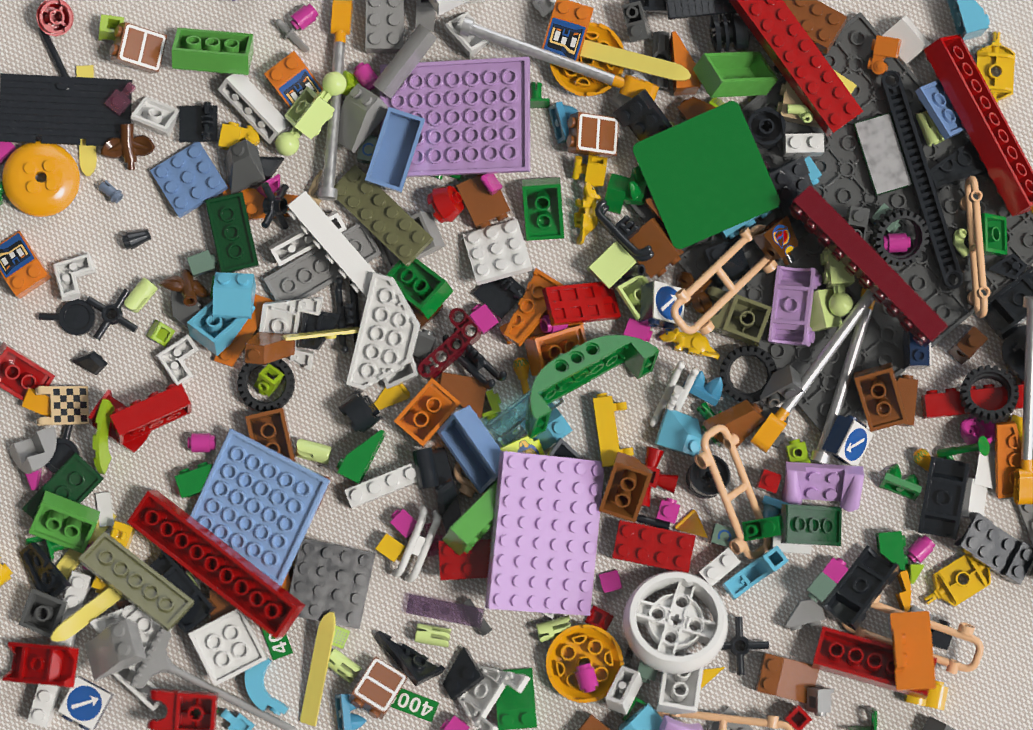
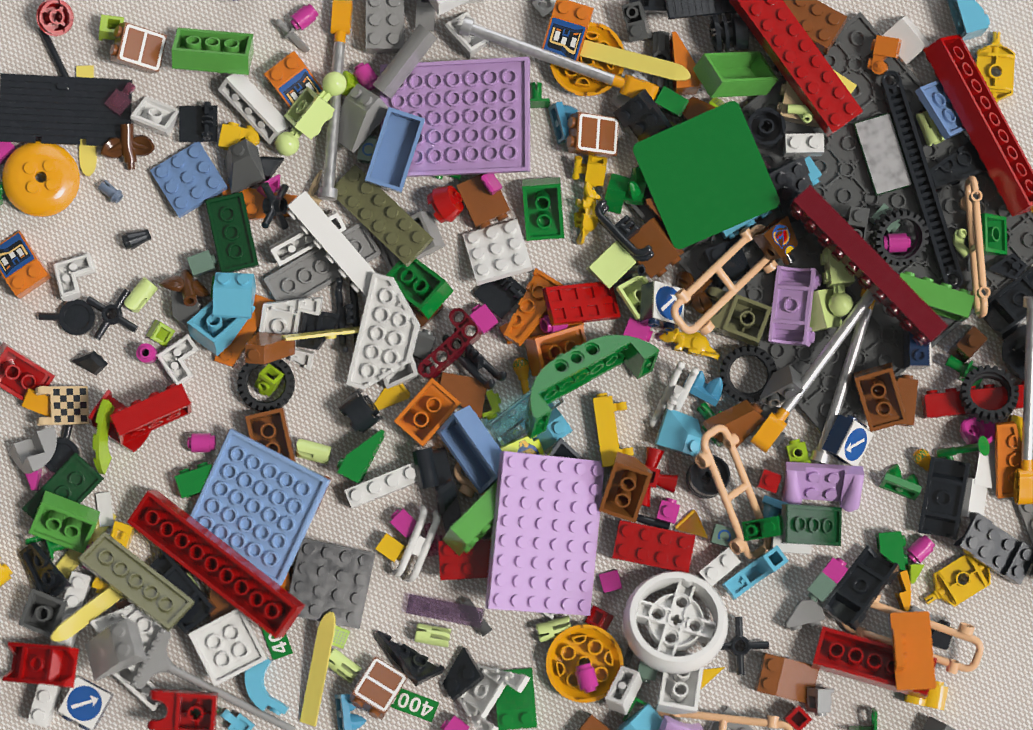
none -> dark pink brick [136,343,158,364]
none -> green slope [655,86,689,117]
none -> bright green piece [898,271,975,322]
none -> green bracket [945,355,983,389]

